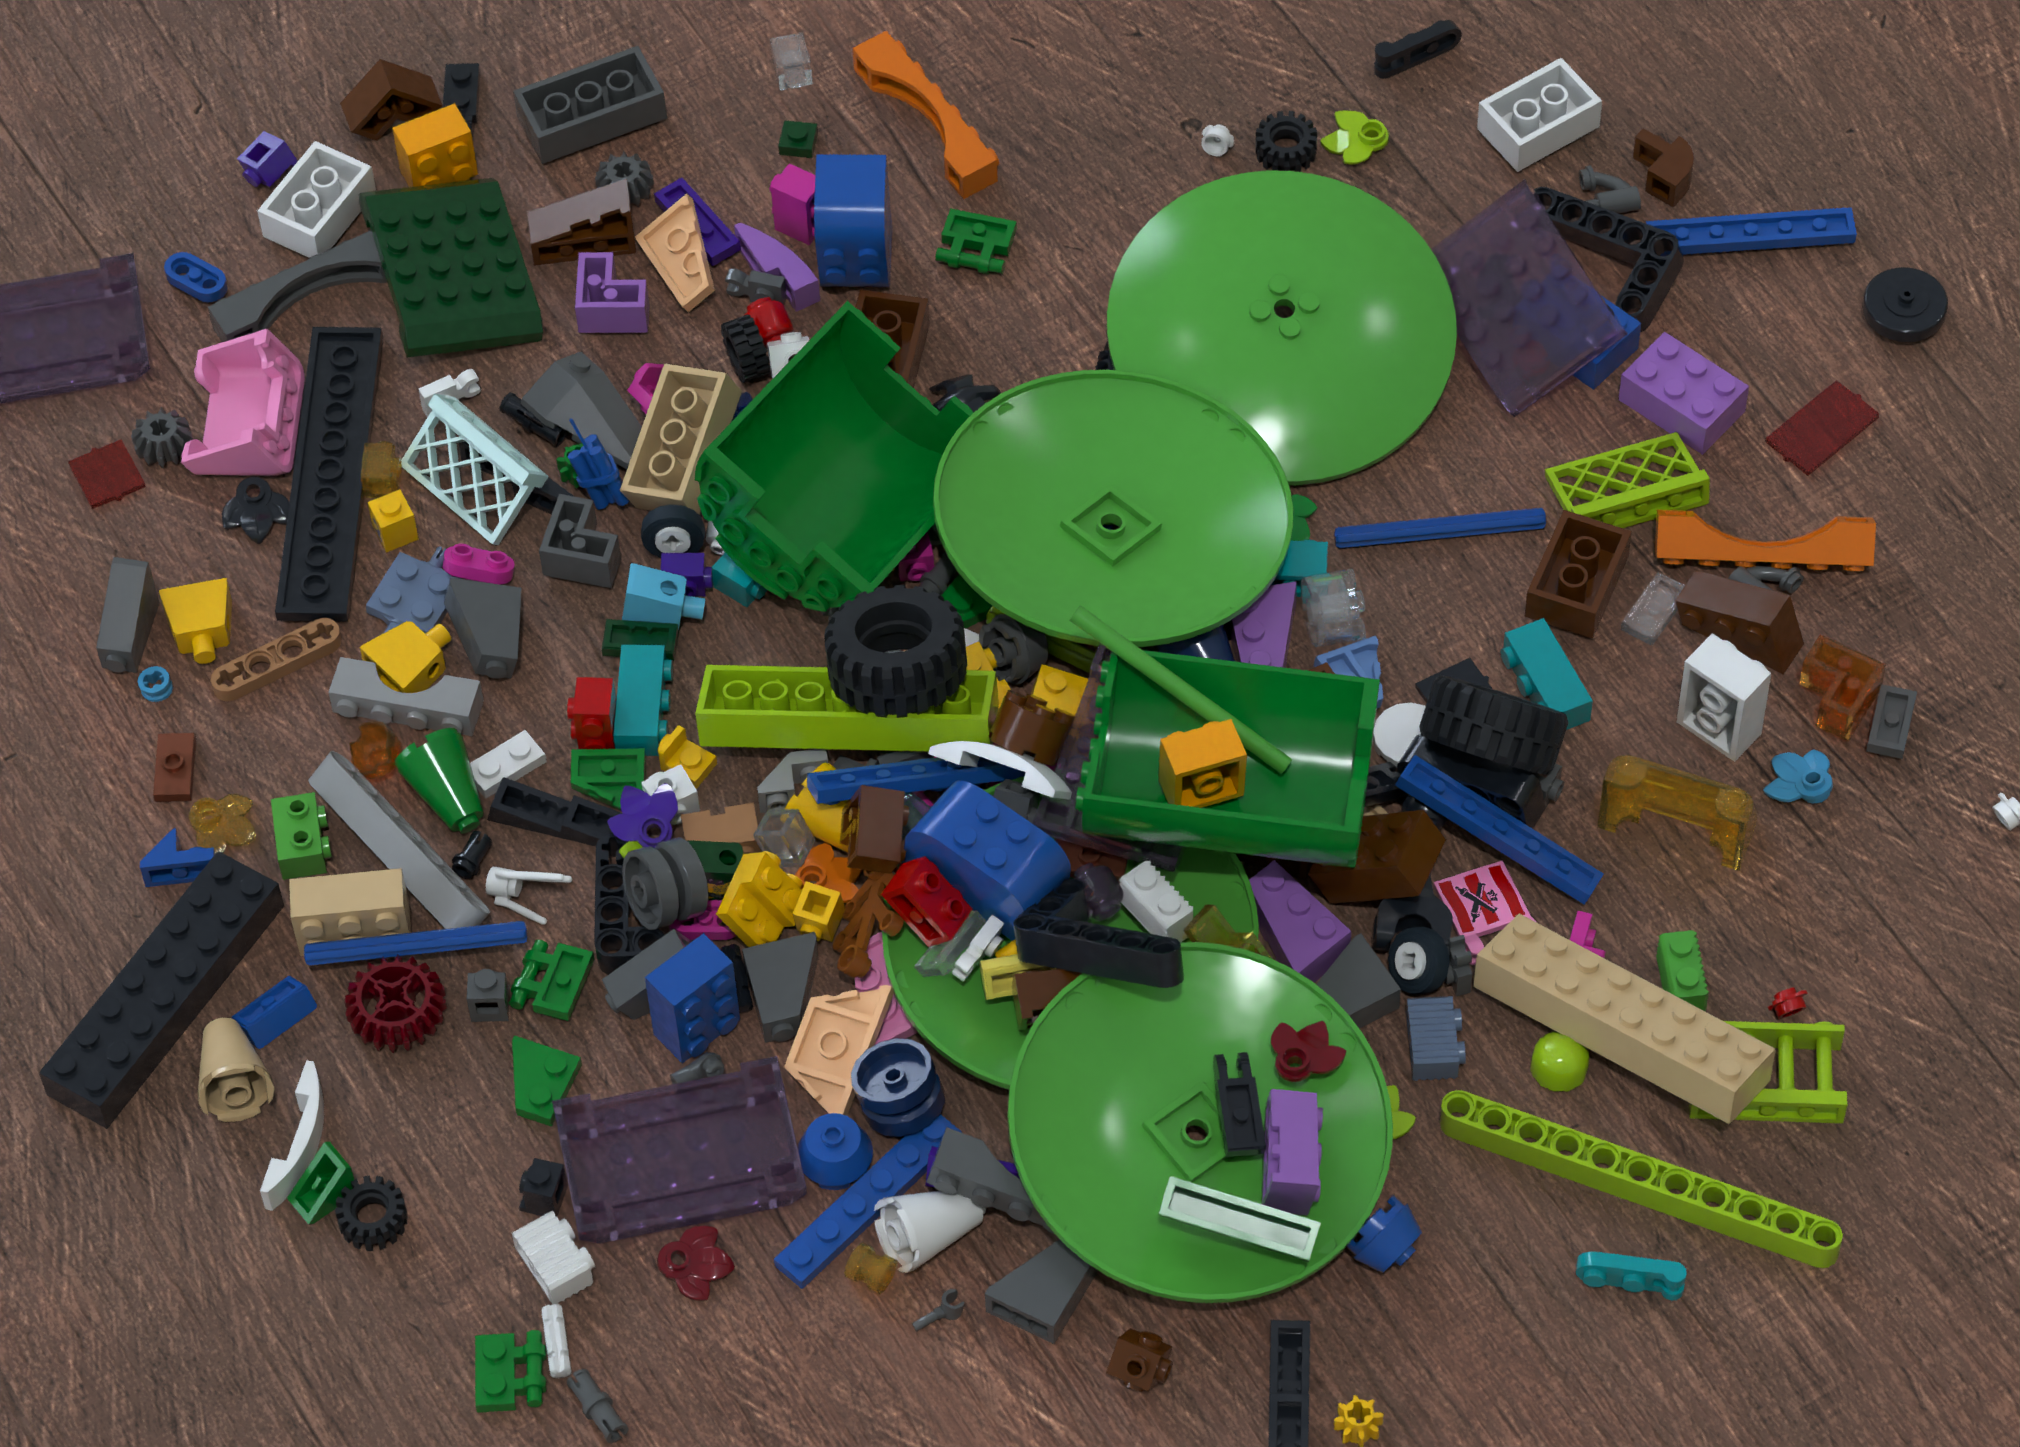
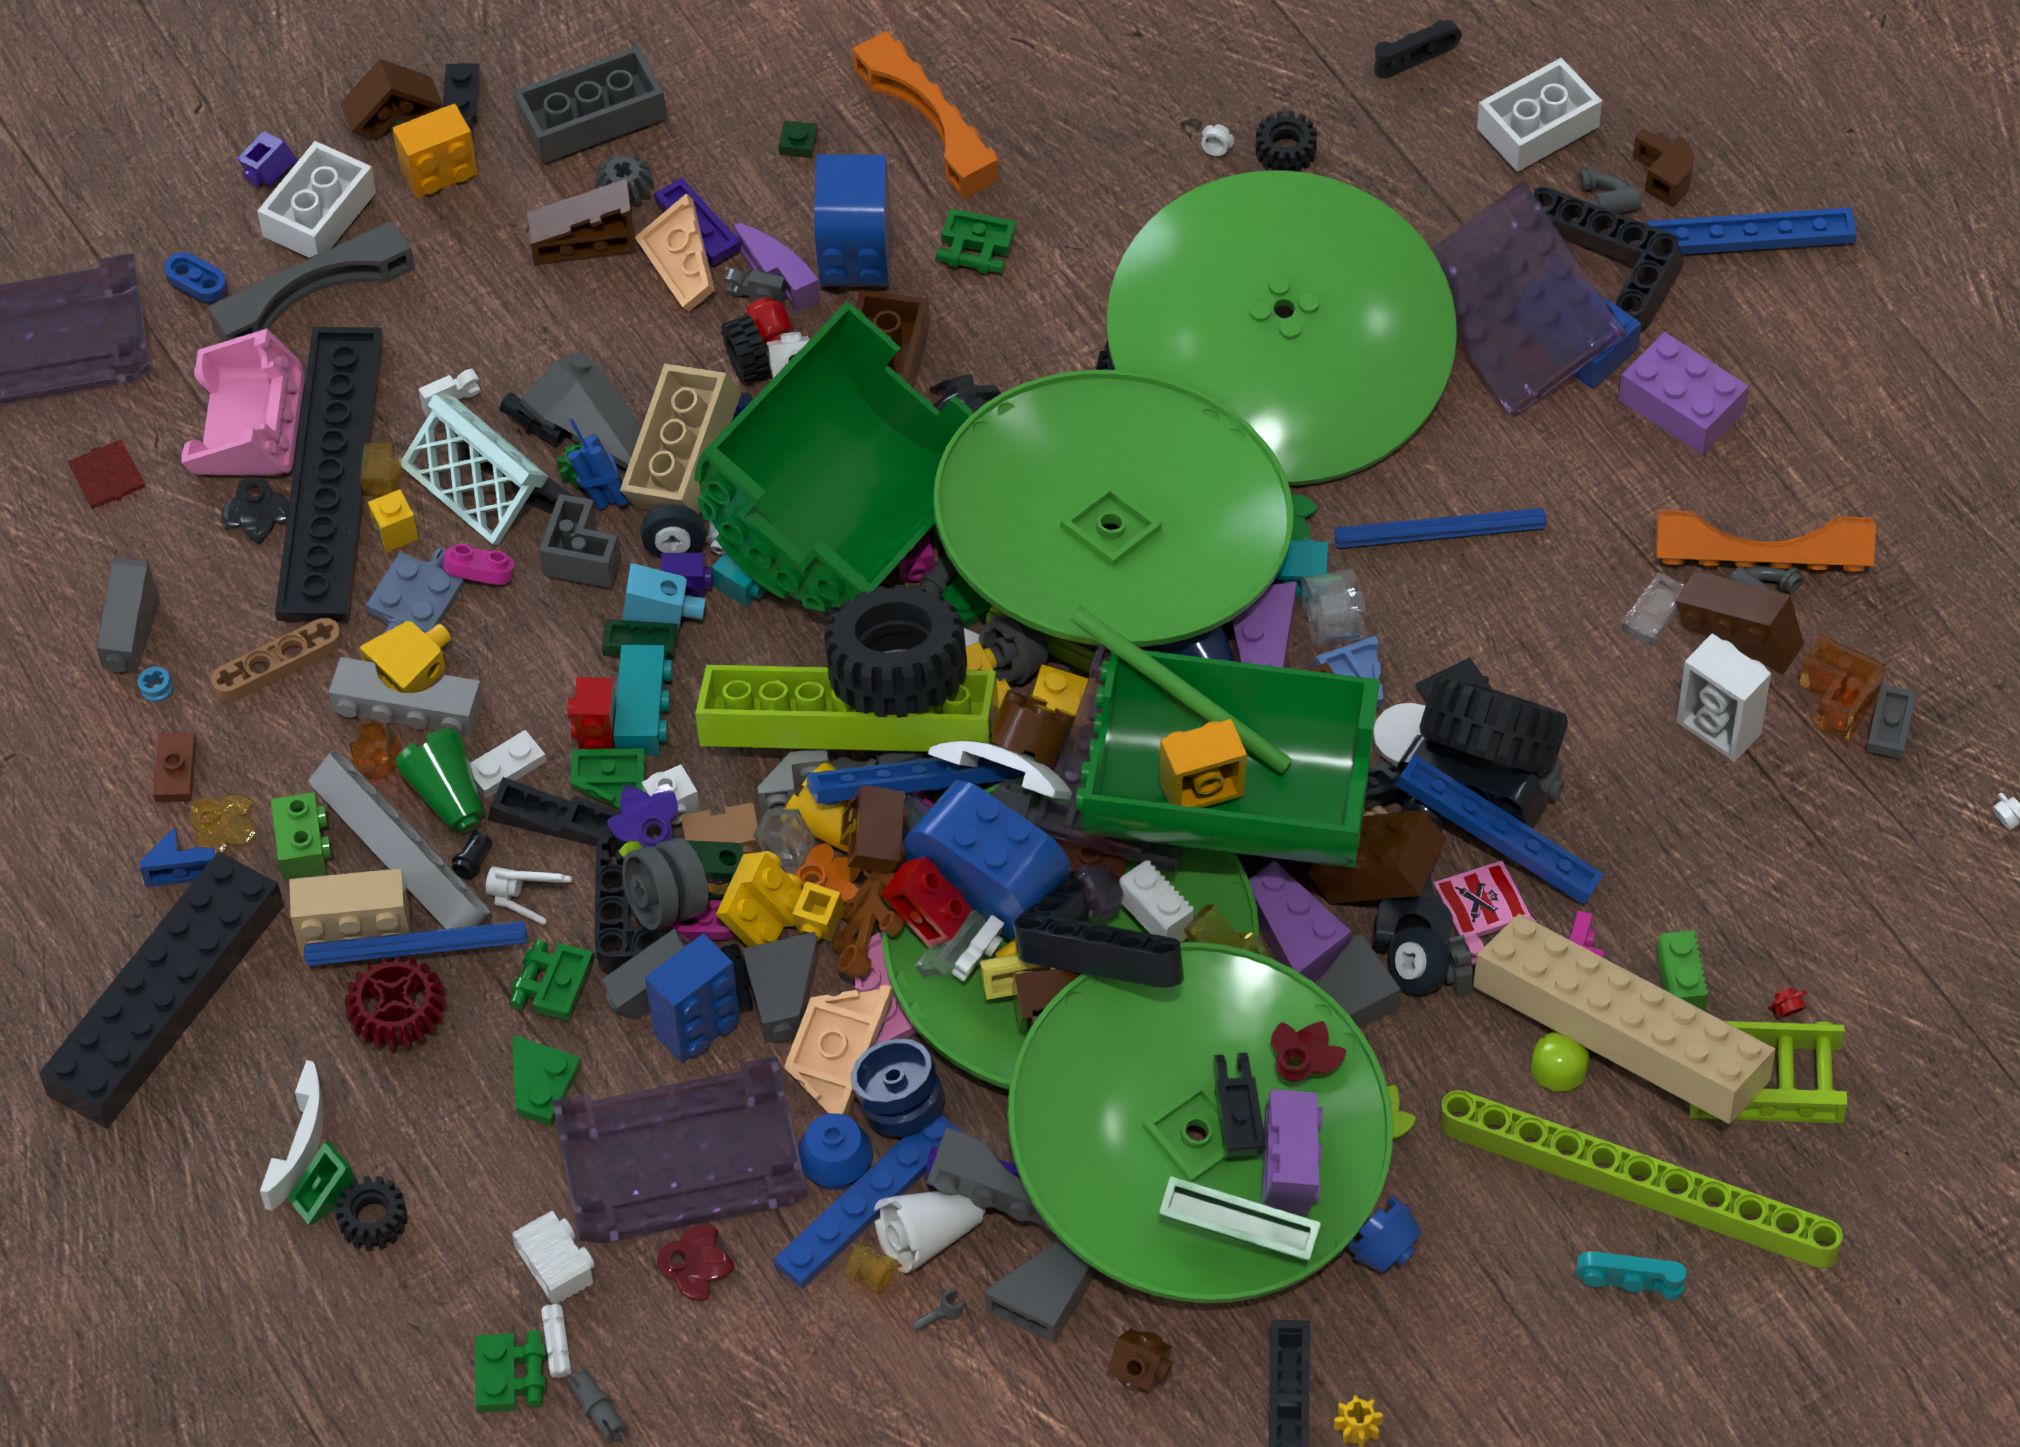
dark grey gear [131,407,193,468] -> none
yellow torso [159,578,232,664] -> none
tan cone [197,1018,274,1122] -> none
blue slope [231,976,317,1049] -> none
dark green slope [359,178,543,358] -> none
dark grey slope [444,578,521,679] -> none
dark grey brick [466,969,510,1022] -> none
black brick [519,1158,568,1217] -> none
medium lavender brick [575,252,649,333] -> none
dark pink bracket [627,363,664,414] -> none
yellow bracket [658,725,717,789] -> none
dark grey arm [670,1052,725,1092] -> none
clear brick [770,32,813,90] -> none
dark pink brick [770,163,815,246] -> none
lime plate [1321,111,1389,164] -> none
sand blue brick [1406,996,1466,1081] -> none
teal brick [1500,618,1593,730] -> none
reddish brown brick [1525,510,1632,639] -> none
lime fence [1545,432,1710,528] -> none
clear yellow windscreen [1597,755,1758,871] -> none
dark azure plate [1763,749,1833,803] -> none
clear red piece [1765,380,1879,476] -> none
black wheel [1862,267,1948,342] -> none

